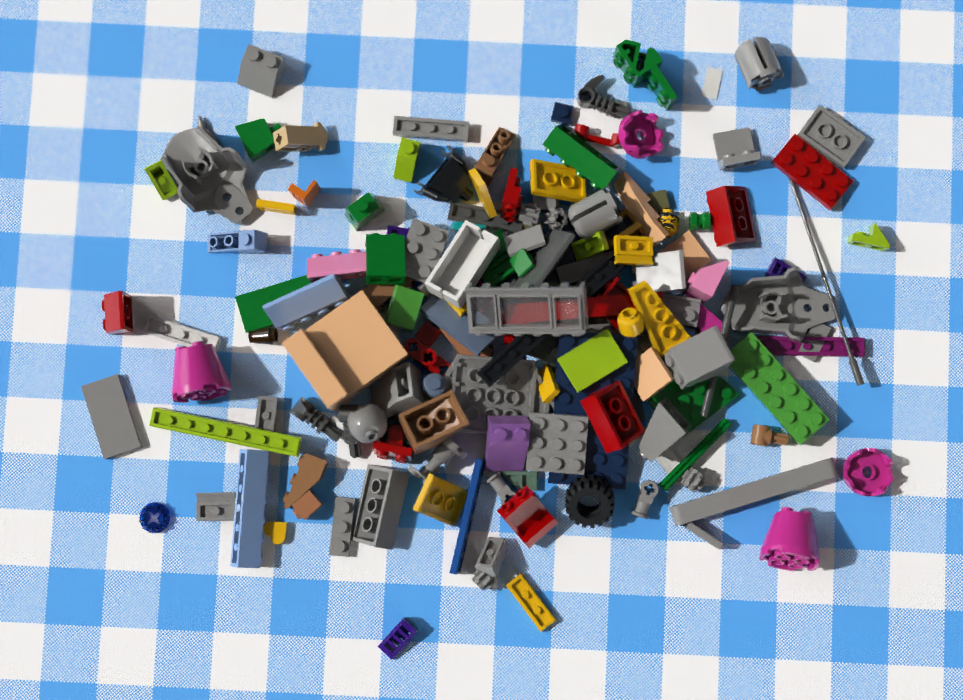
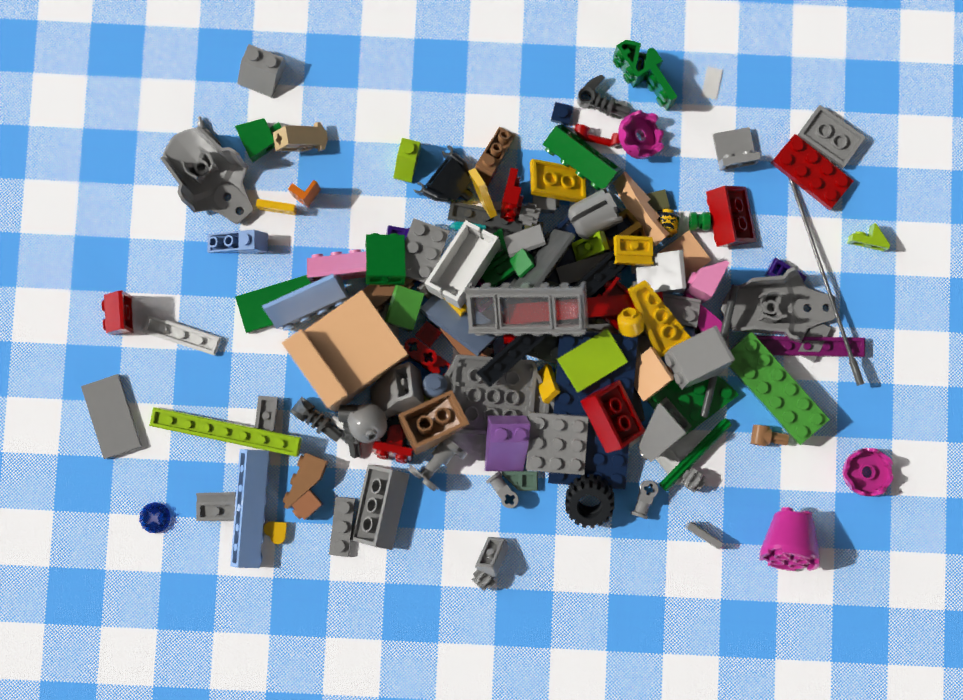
lime slope [144,160,178,201] -> none
dark pink cone [172,341,232,403] -> none
dark brown cone [248,326,278,345] -> none
green torso [345,192,386,231] -> none
dark purple slope [377,617,418,660] -> none
light grey plate [393,116,469,142] -> none
yellow tile [413,473,468,527] -> none
blue tile [449,459,485,575] -> none
red panel [497,485,558,548] -> none
yellow tile [506,573,556,632] -> none
light grey gear [544,207,568,231] -> none
light grey beam [669,457,839,526] -> none
light grey cylinder [735,36,784,92] -> none

